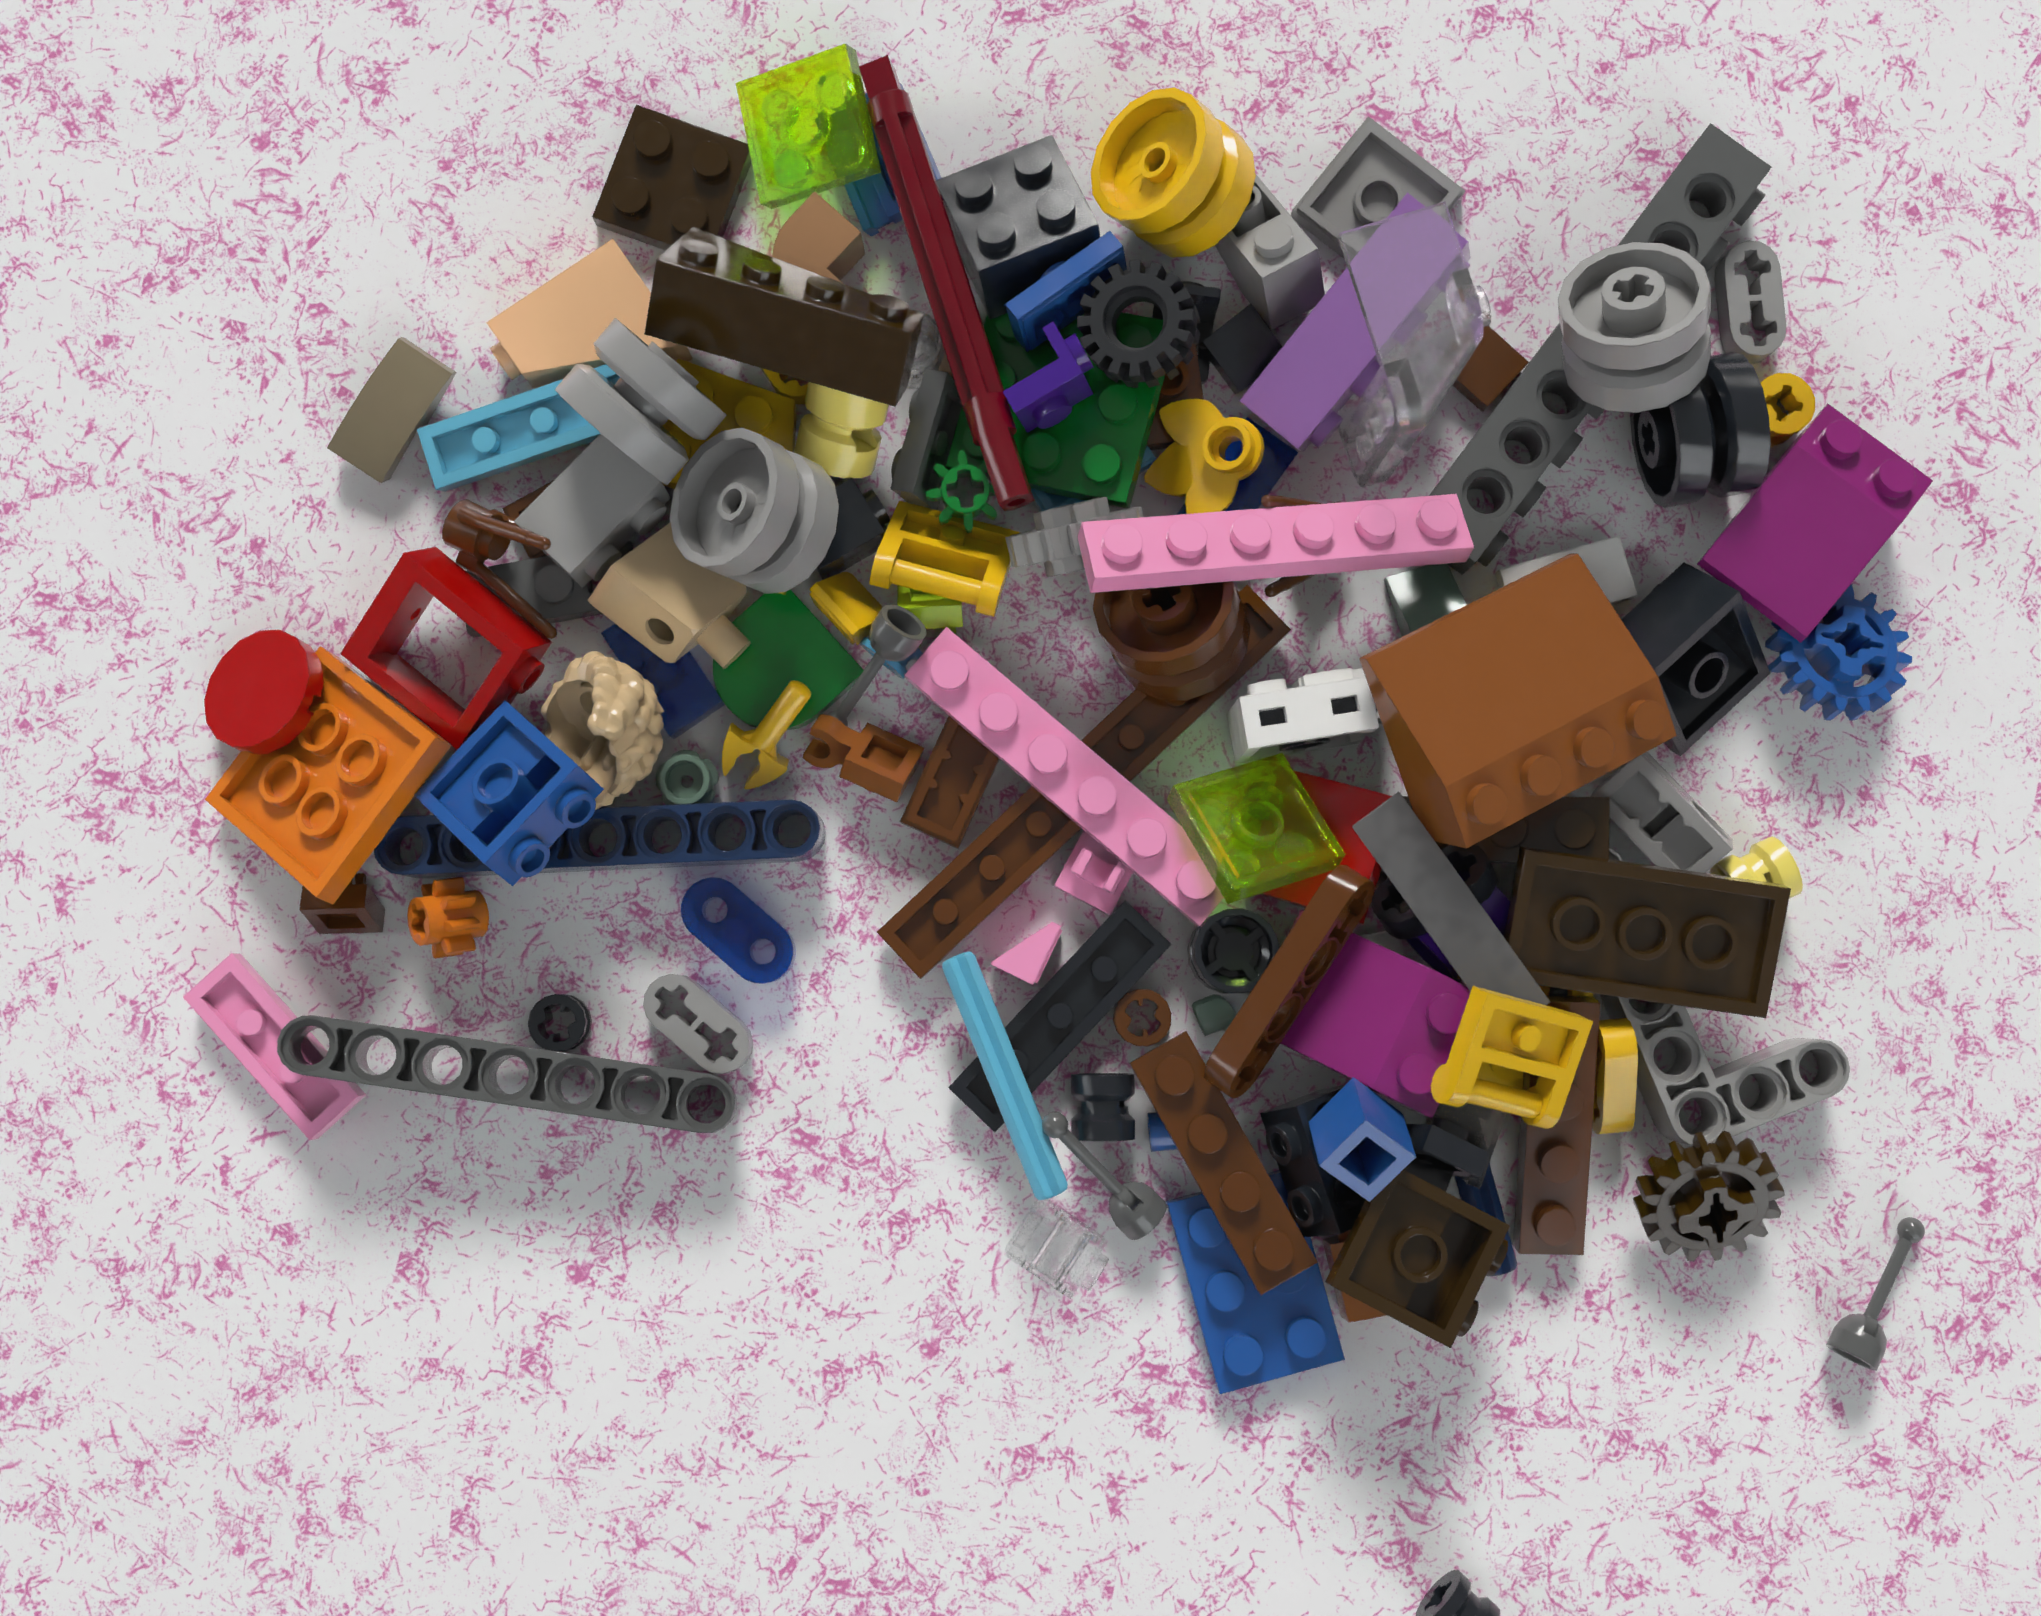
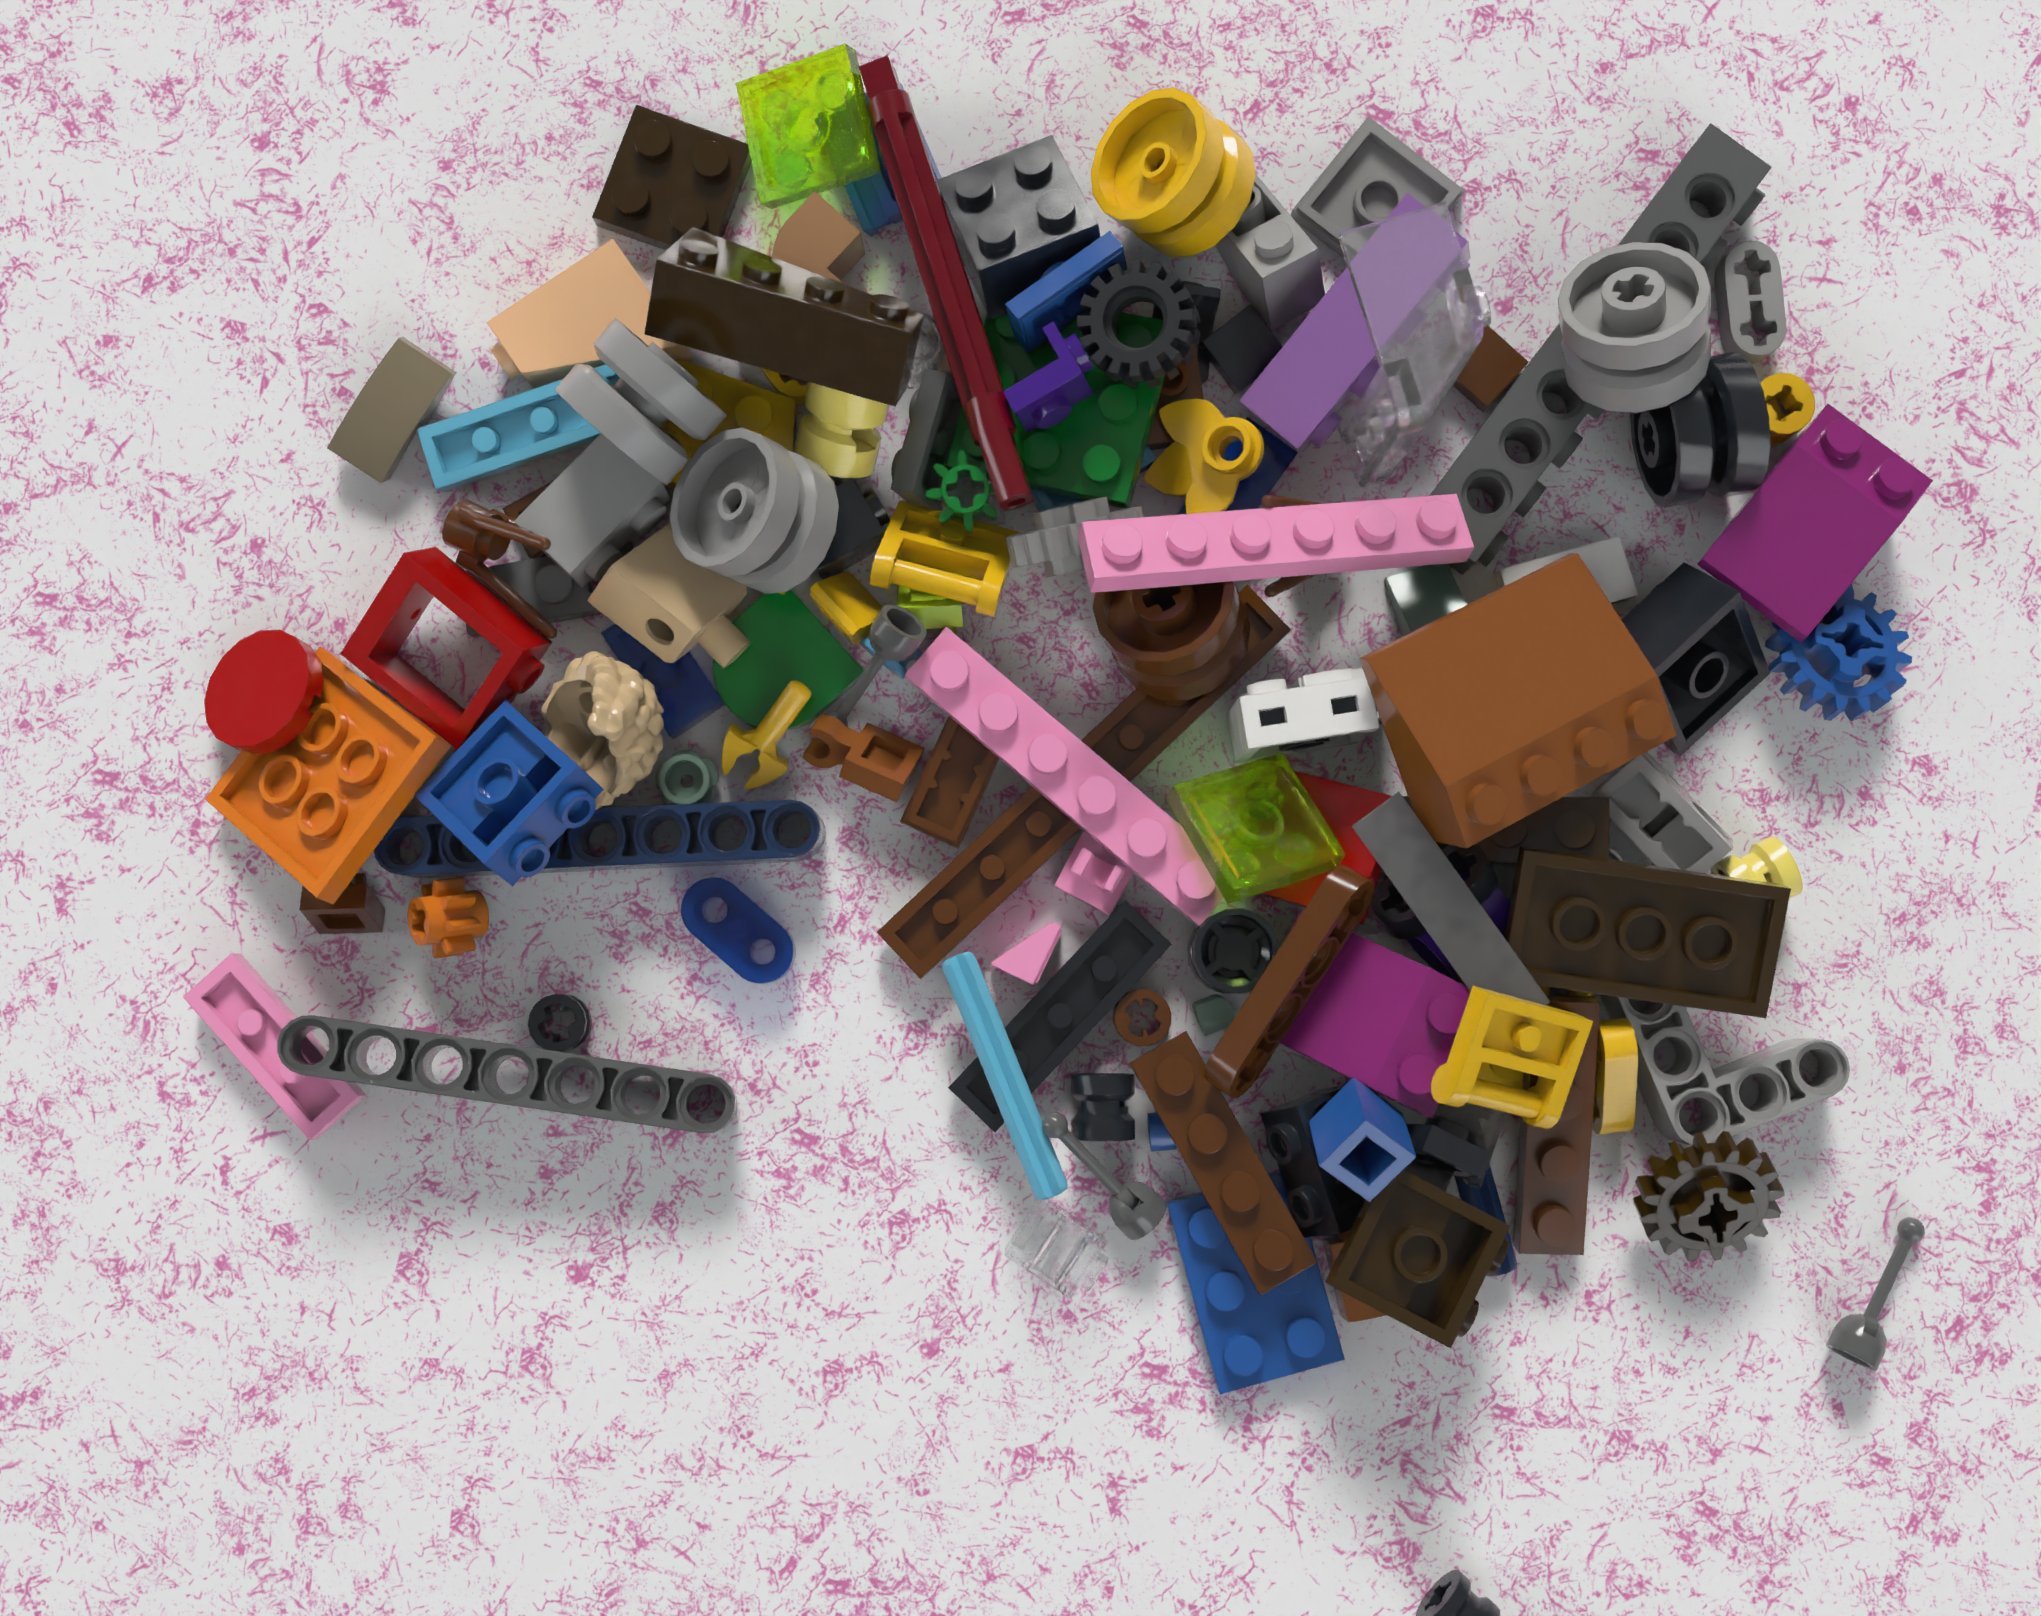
light grey beam [643,974,753,1074] -> none

